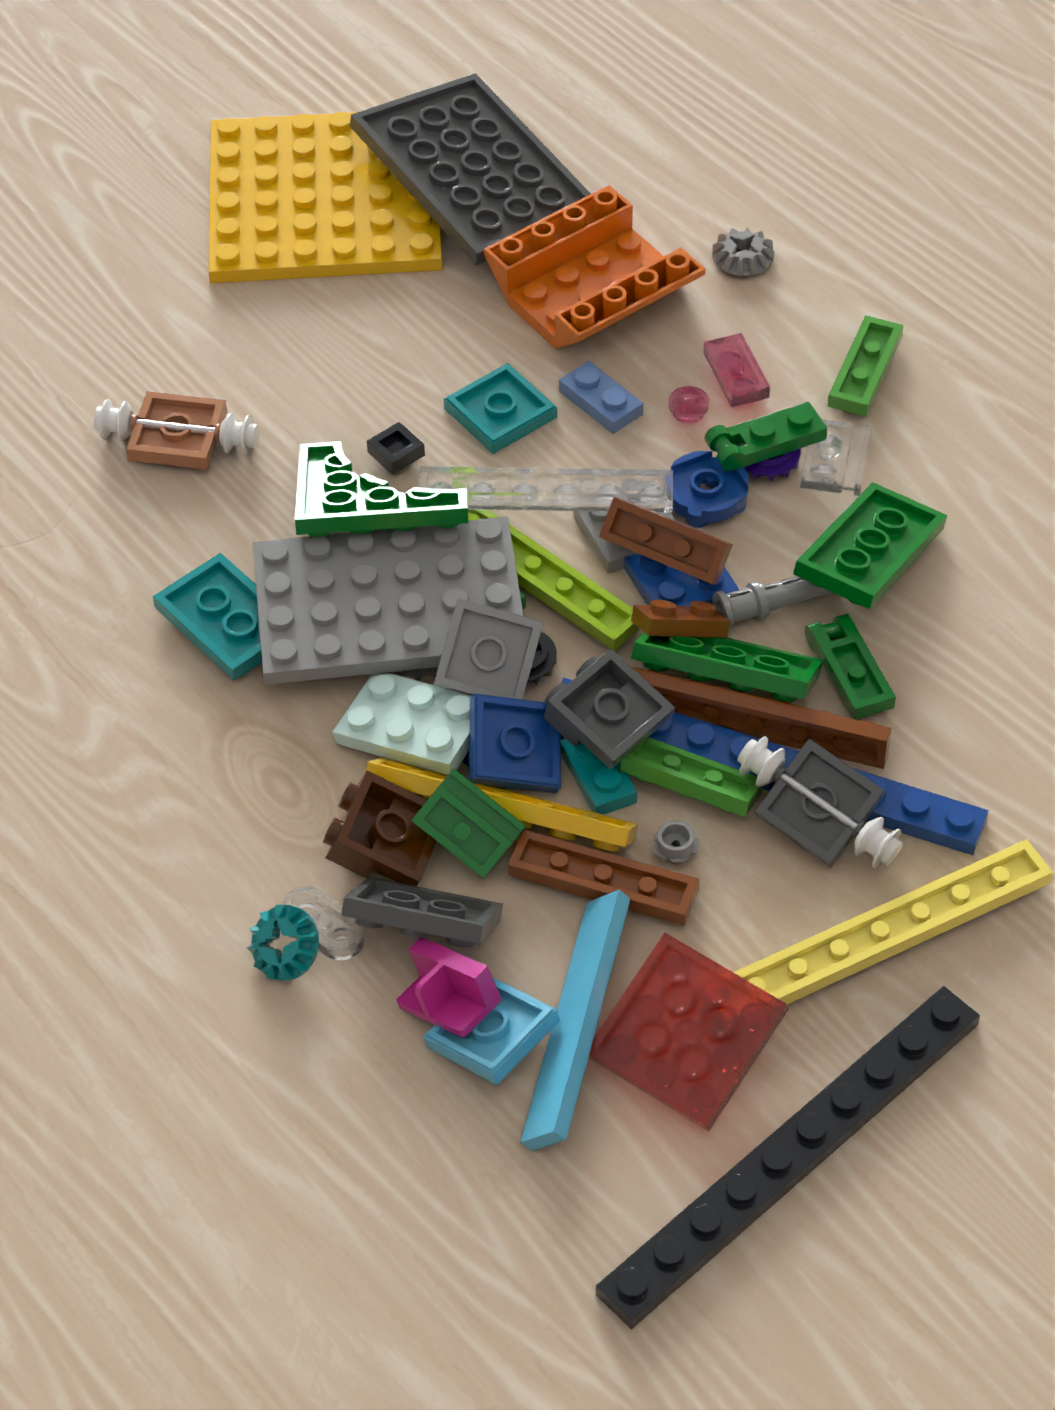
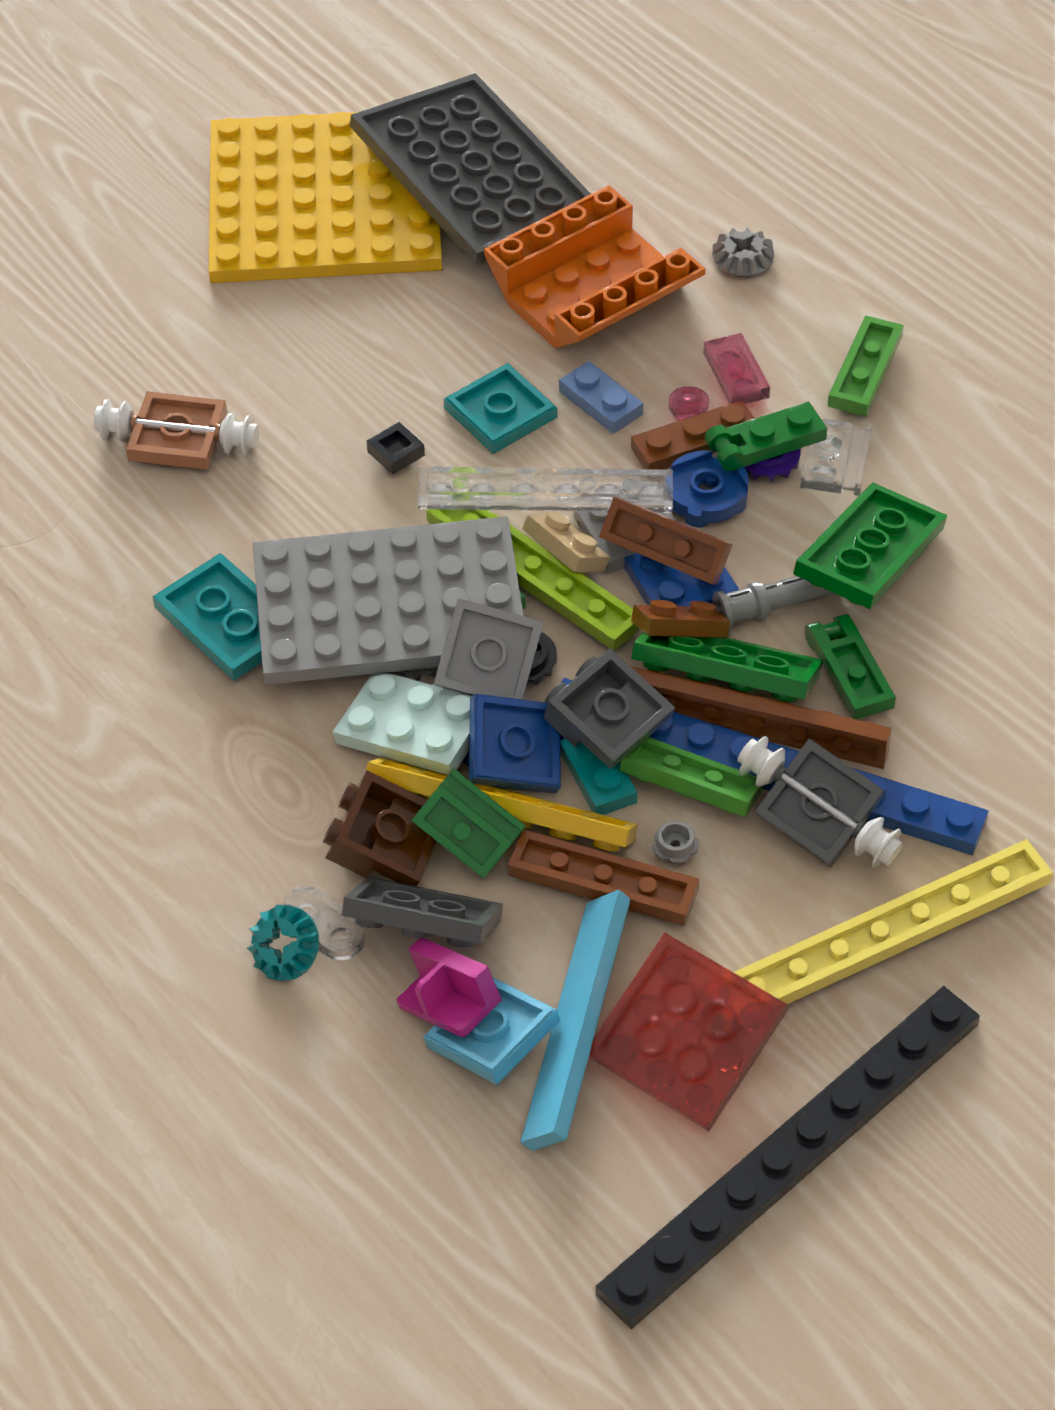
green plate [295,441,469,537] -> none
none -> tan plate [522,511,610,573]
none -> dark orange plate [631,400,755,475]

